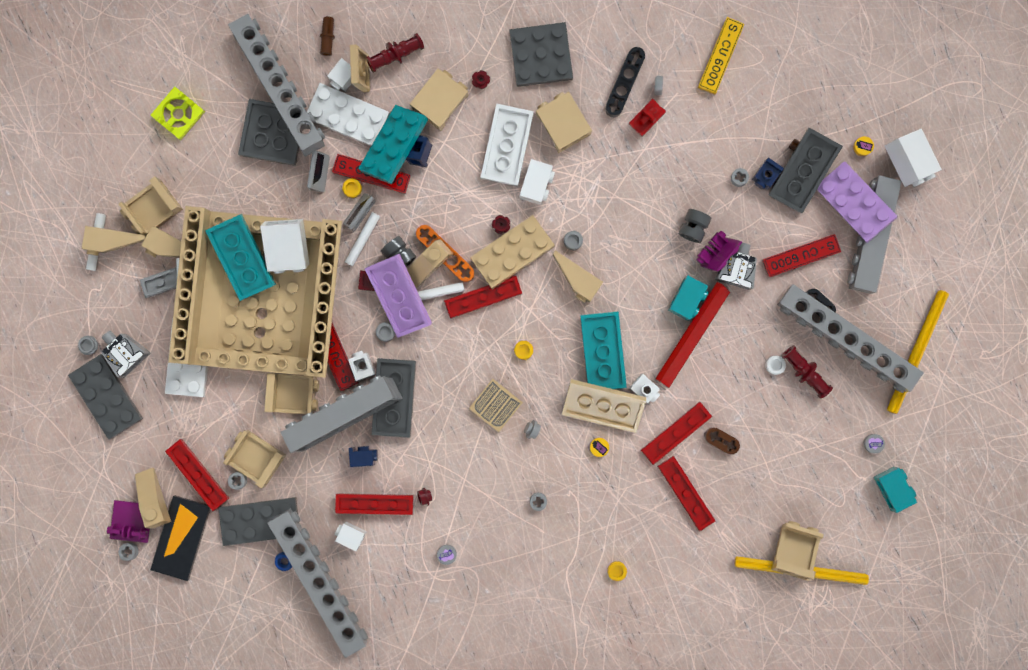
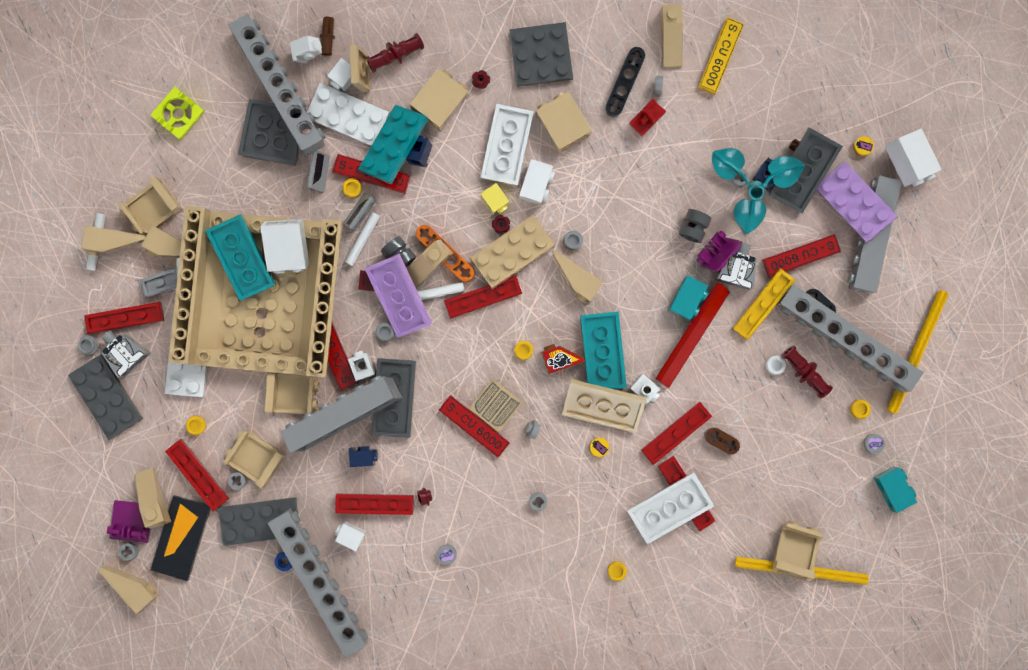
none -> red tile [84,302,165,334]
none -> tan slope [98,565,159,614]
none -> yellow tile [186,416,207,435]
none -> white brick [290,35,322,64]
none -> red tile [439,395,510,458]
none -> light yellow brick [481,183,509,215]
none -> slope [541,344,585,374]
none -> white plate [627,472,714,544]
none -> tan slope [660,4,683,68]
none -> teal plant [712,148,805,234]
none -> yellow tile [732,268,795,340]
none -> yellow tile [850,400,871,419]

